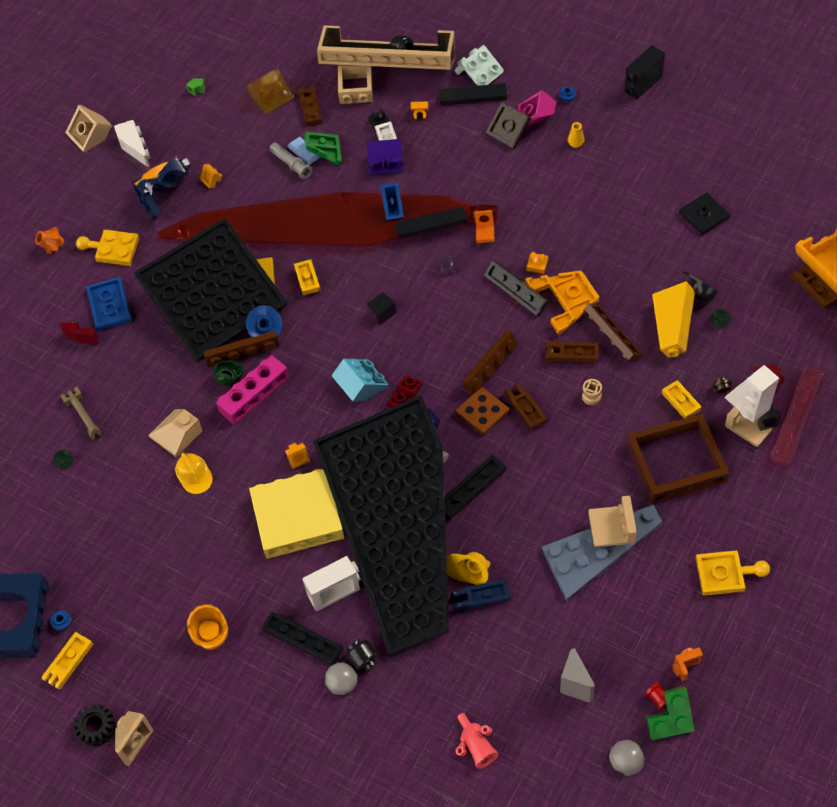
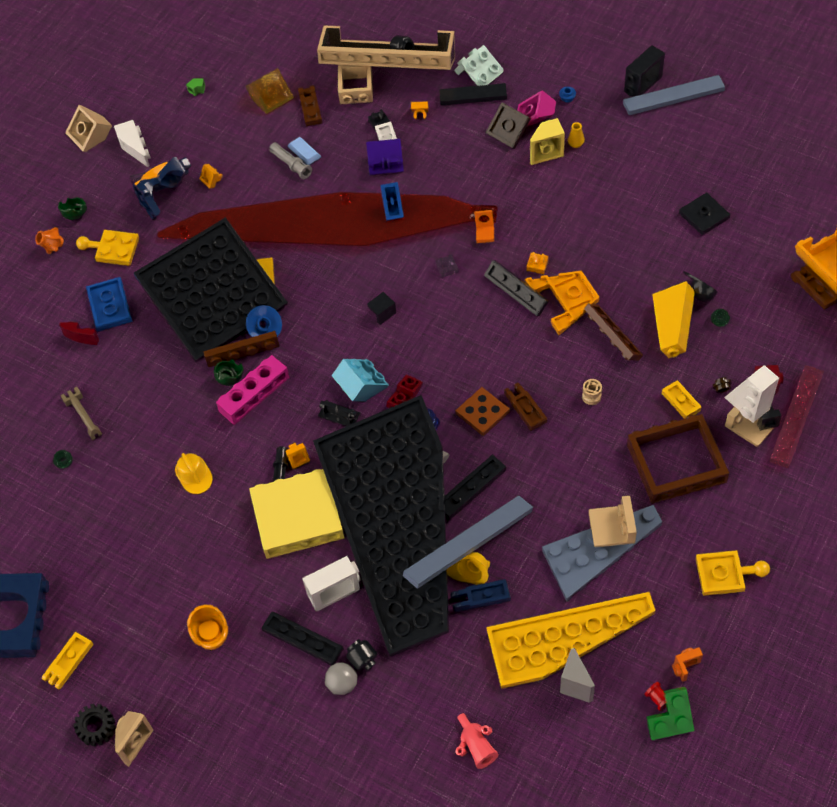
blue plate [50,610,71,631] -> none
tan slope [149,409,203,457] -> none
yellow plate [294,259,321,296] -> none
green wing [304,132,342,165] -> none
black tile [394,206,468,239] -> none
reddish brown plate [462,330,518,396] -> none
reddish brown plate [545,342,598,364] -> none
light grey hair [609,740,645,776] -> none
none -> dark green hair [58,197,87,221]
none -> black axle [273,446,288,482]
none -> black hinge [318,400,361,426]
none -> sand blue tile [403,496,533,589]
none -> yellow wing [486,592,655,689]
none -> light yellow slope [530,118,565,165]
none -> sand blue tile [623,75,725,115]

